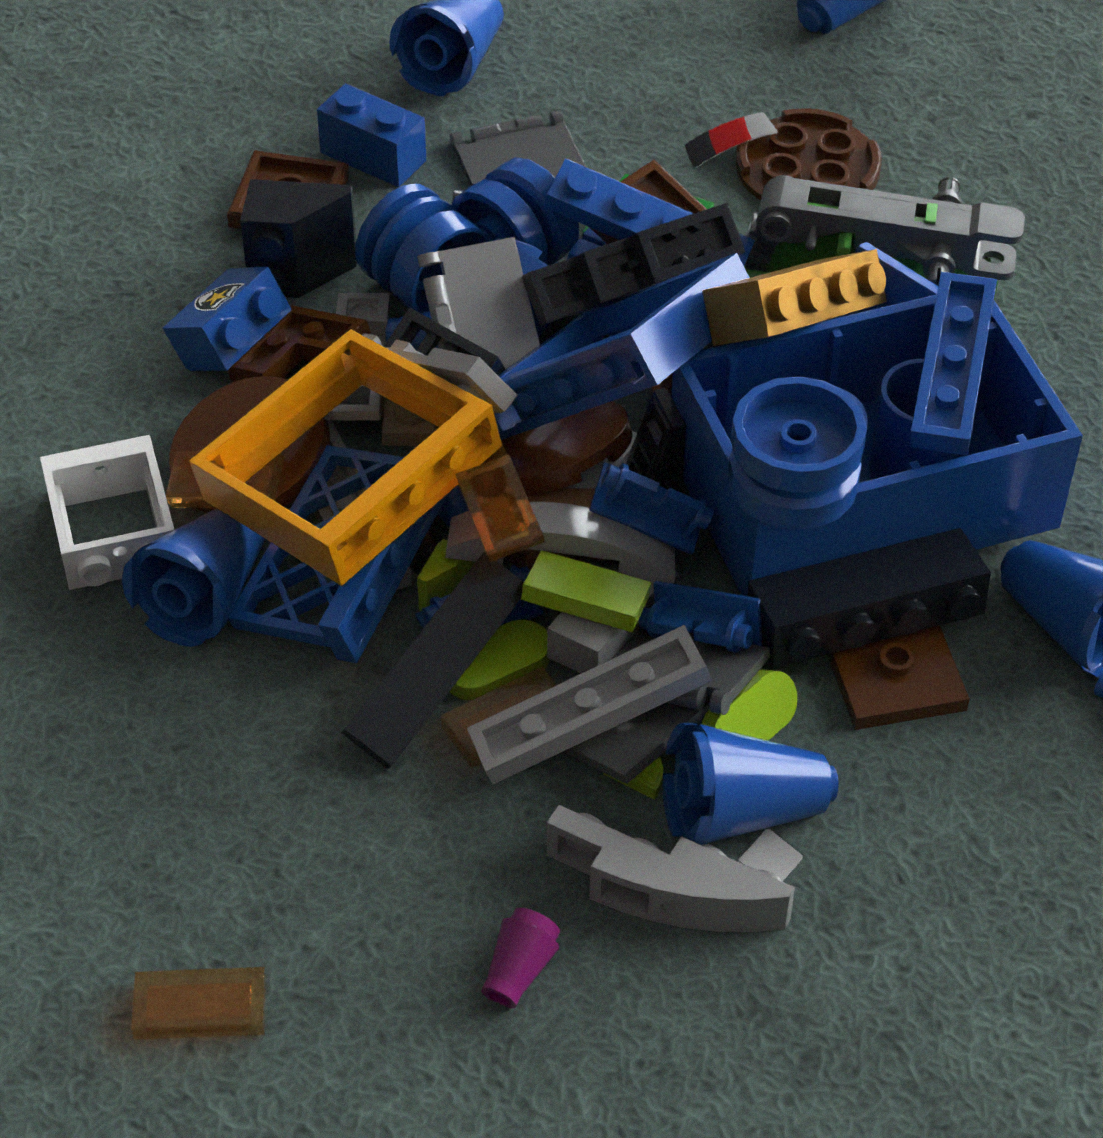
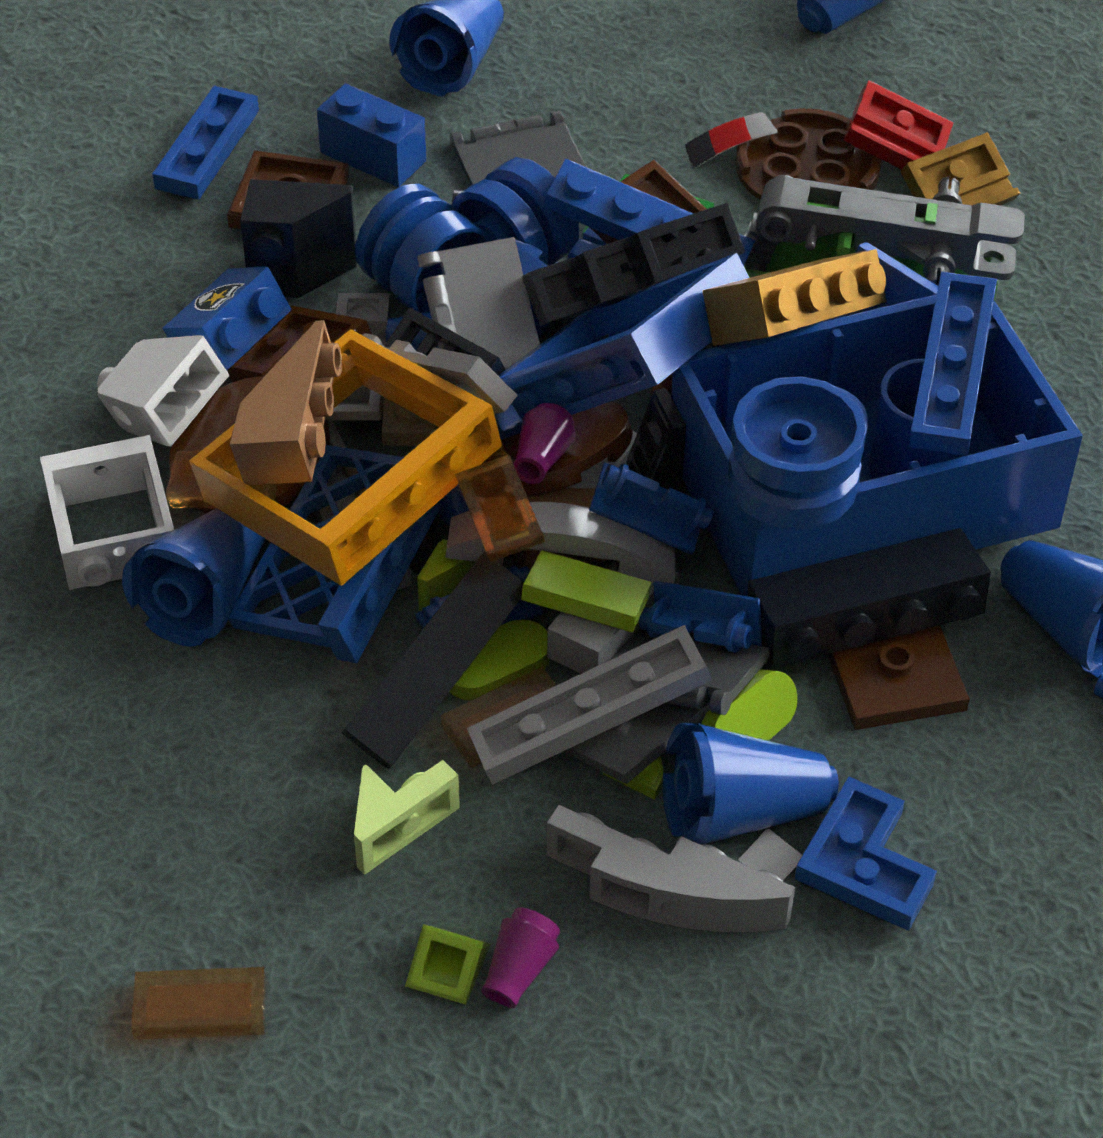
none -> white torso [97,335,229,446]
none -> blue plate [152,86,259,200]
none -> medium nougat slope [230,320,342,485]
none -> yellowish green slope [354,760,460,875]
none -> lime slope [405,924,491,1005]
none -> magenta cone [513,403,576,484]
none -> blue plate [795,777,937,931]
none -> red plate [843,80,953,169]
none -> pearl gold plate [900,132,1020,205]

